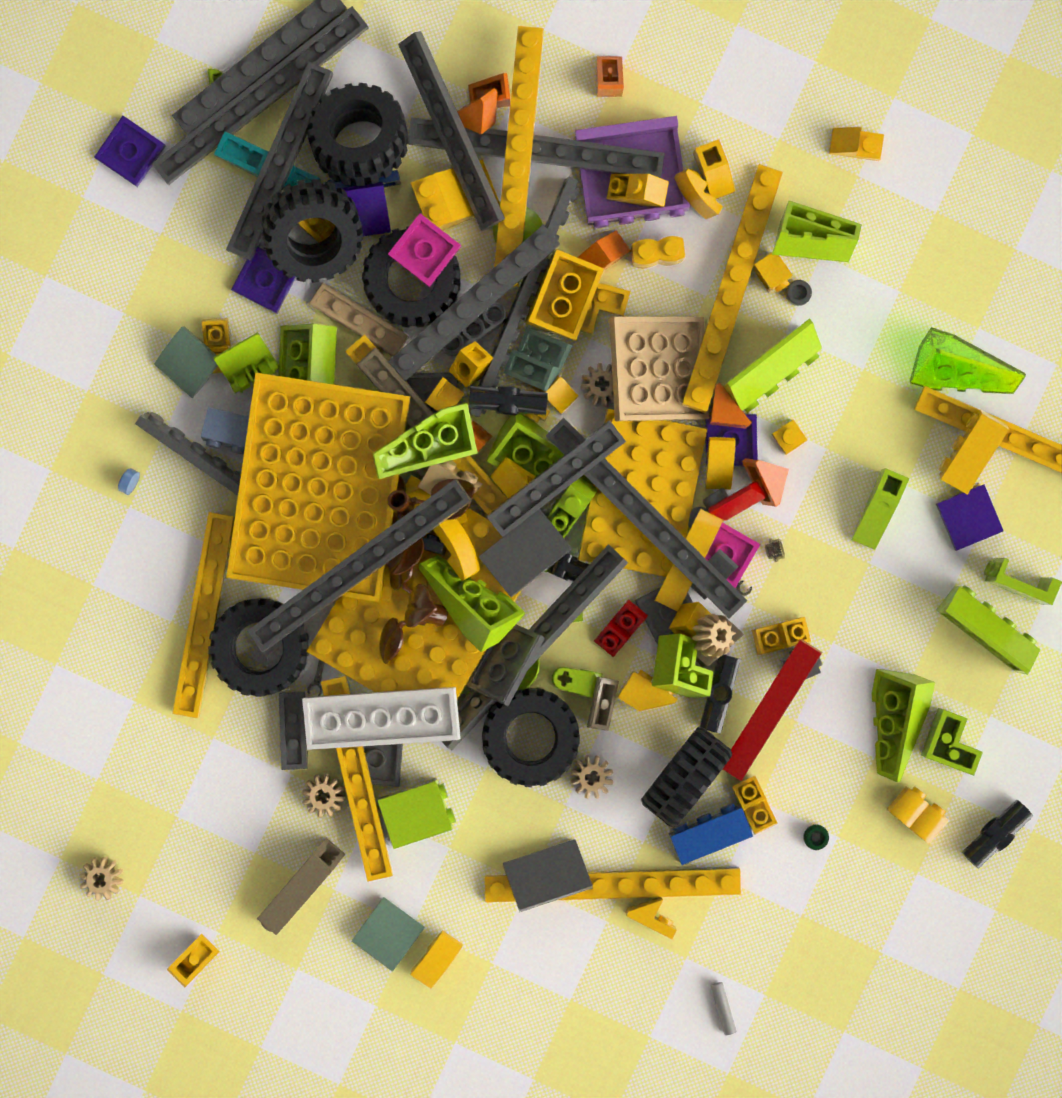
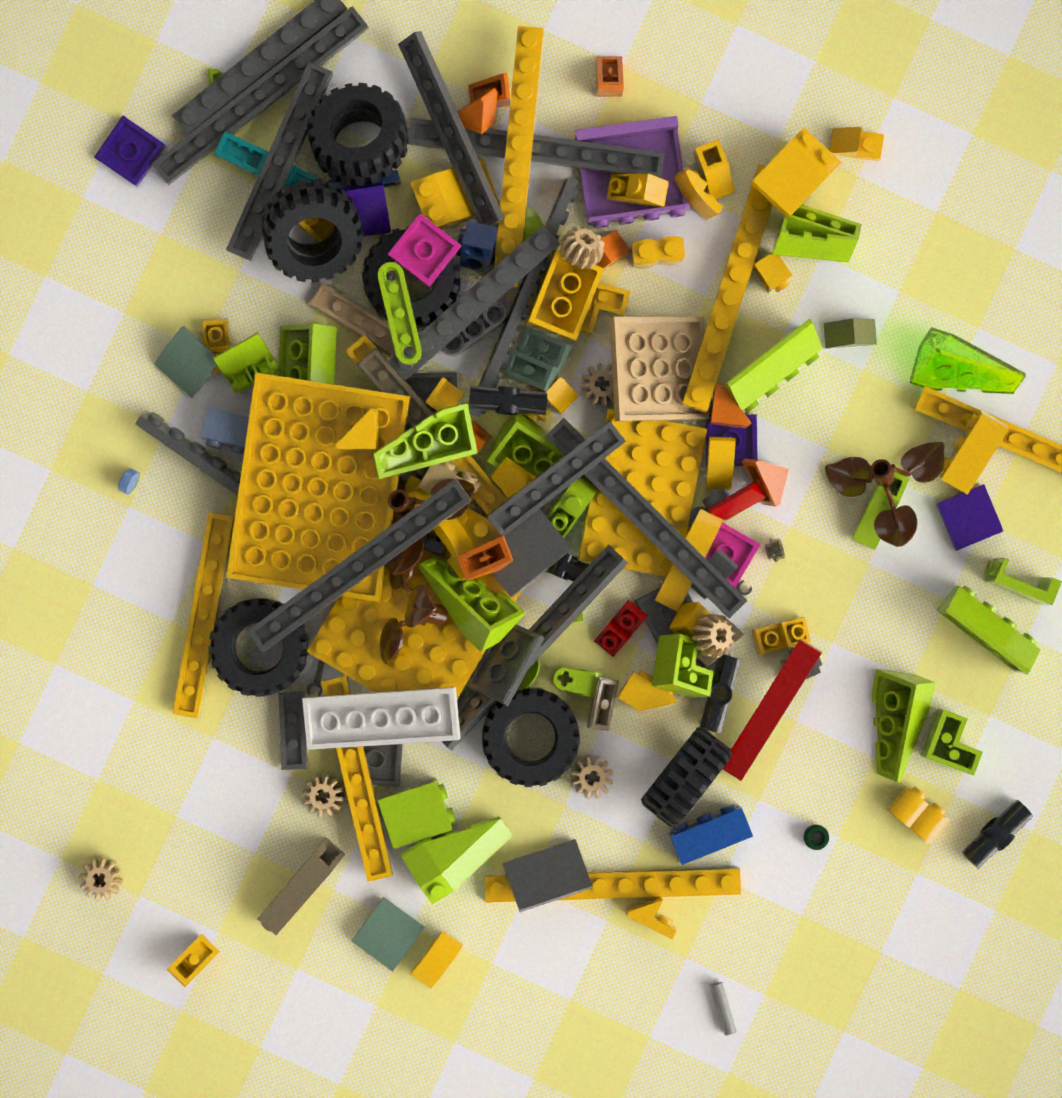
dark purple tile [231,247,296,314] -> none
yellow brick [449,341,493,388] -> none
yellow slope [732,776,778,835] -> none
yellow plate [771,419,807,455] -> none
dark grey tile [785,280,812,306] -> none
none -> yellow slope [335,408,379,449]
none -> lime plate [378,262,422,365]
none -> lime wedge [401,816,512,905]
none -> dark blue brick [456,221,498,273]
none -> orange slope [457,536,513,581]
none -> tan gear [560,226,605,270]
none -> yellow slope [750,128,841,218]
none -> olive slope [824,318,877,349]
none -> reddish brown plant [825,442,945,547]

